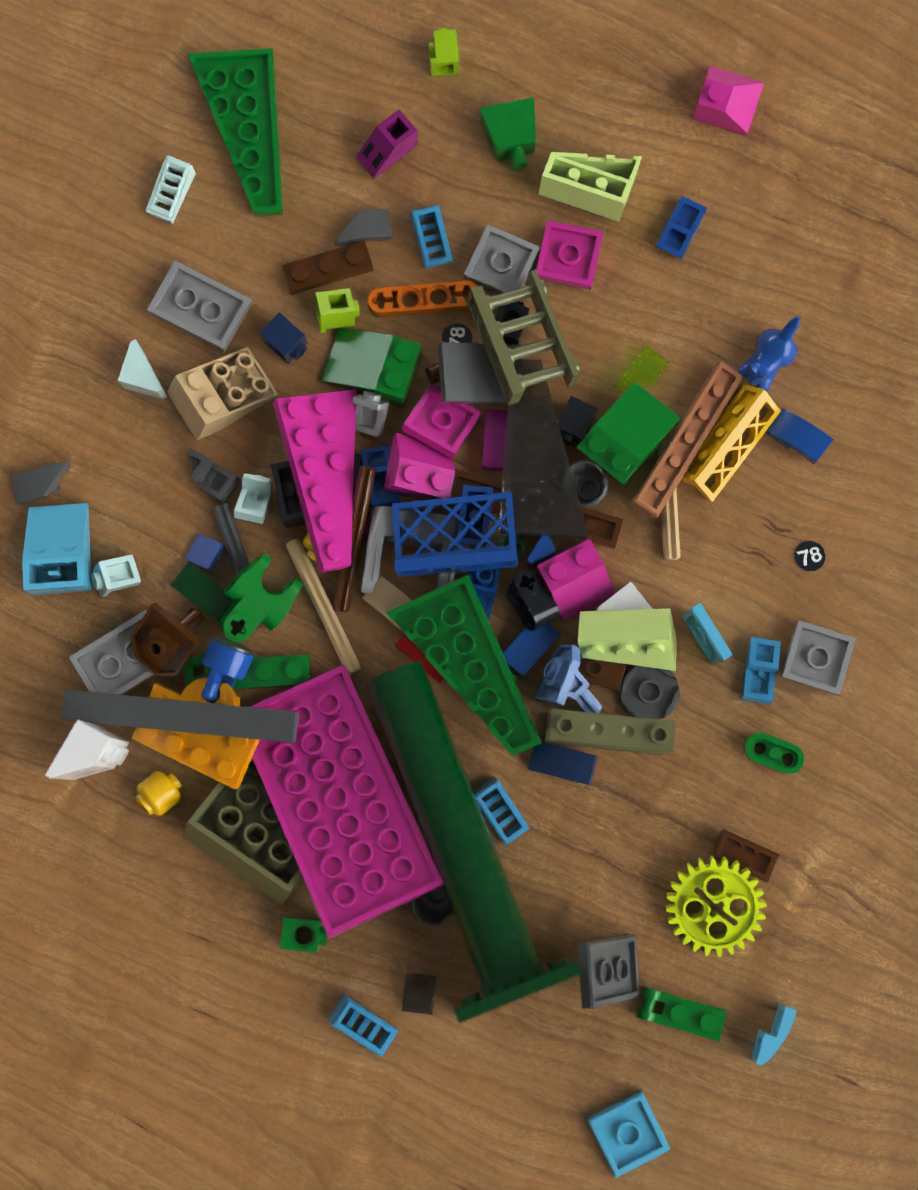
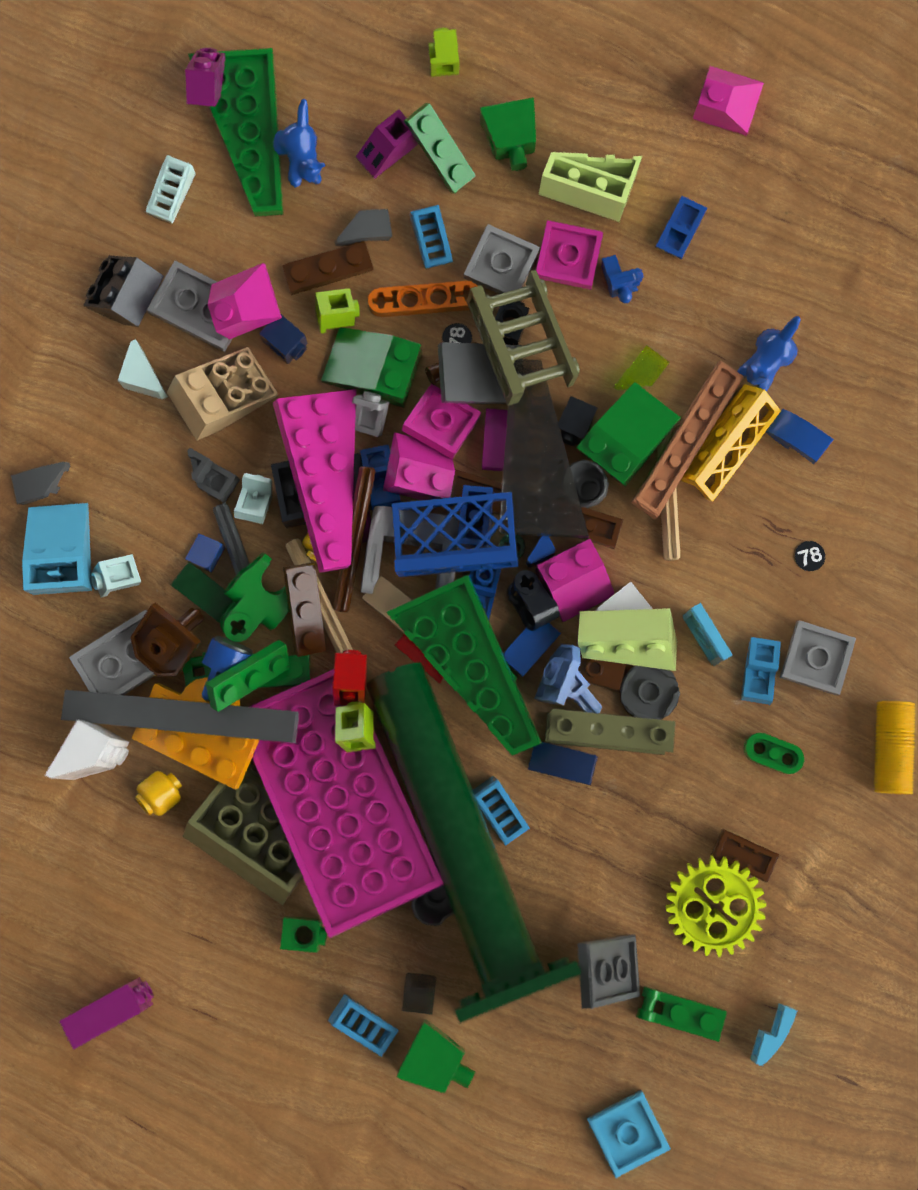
none -> magenta window [59,977,154,1050]
none -> black slope [83,255,164,327]
none -> magenta slope [185,48,225,107]
none -> green plate [206,640,290,712]
none -> dark pink slope [207,263,282,339]
none -> blue animal [273,99,325,187]
none -> plate [283,562,326,657]
none -> red brick [333,650,367,706]
none -> lime brick [335,702,376,752]
none -> green torso [397,1019,475,1093]
none -> plate [404,103,476,193]
none -> blue piece [601,255,644,303]
none -> yellow piece [873,701,916,795]

